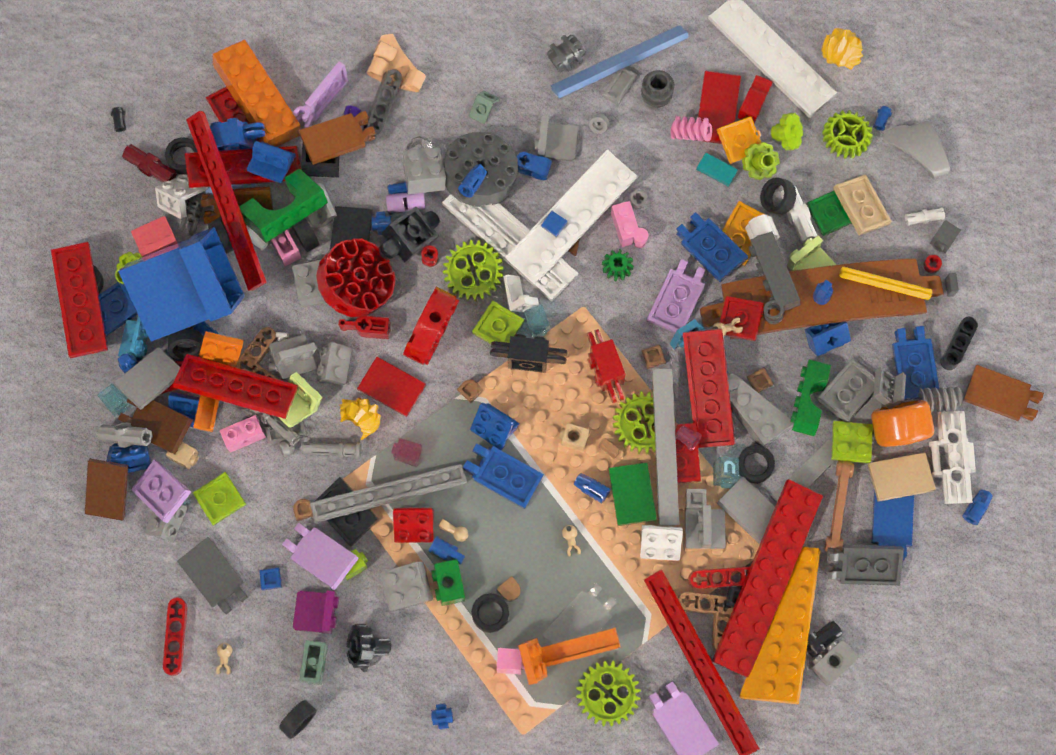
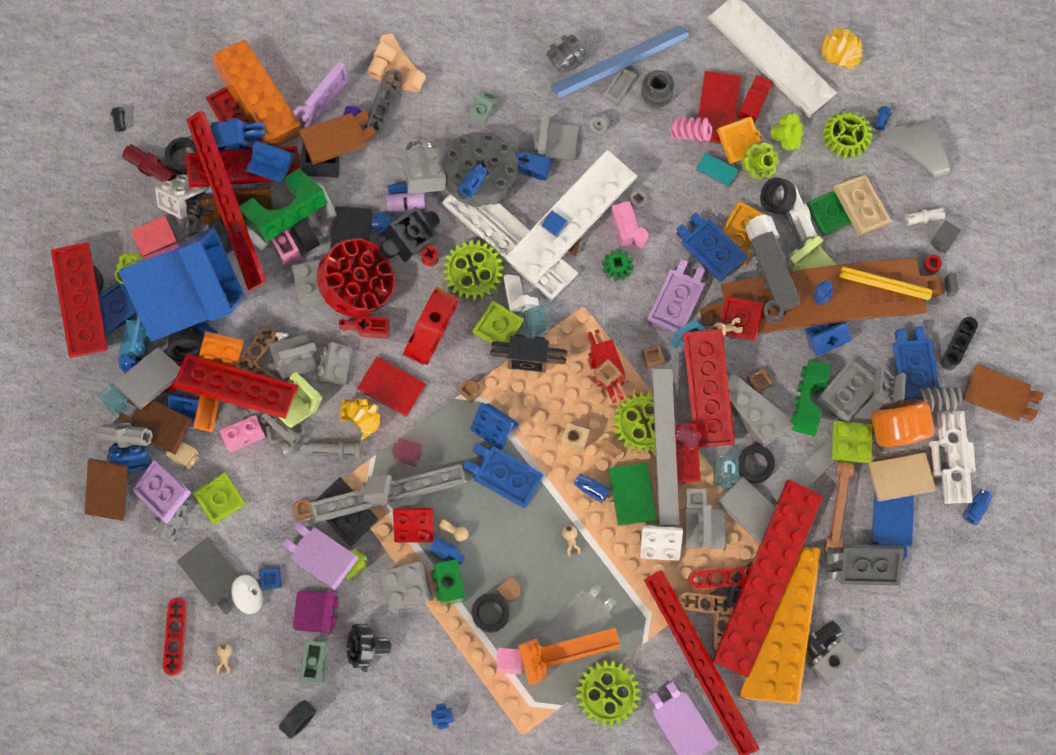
none -> white dish [232,575,263,614]
none -> light grey slope [361,475,392,506]
none -> medium nougat tile [594,359,621,387]

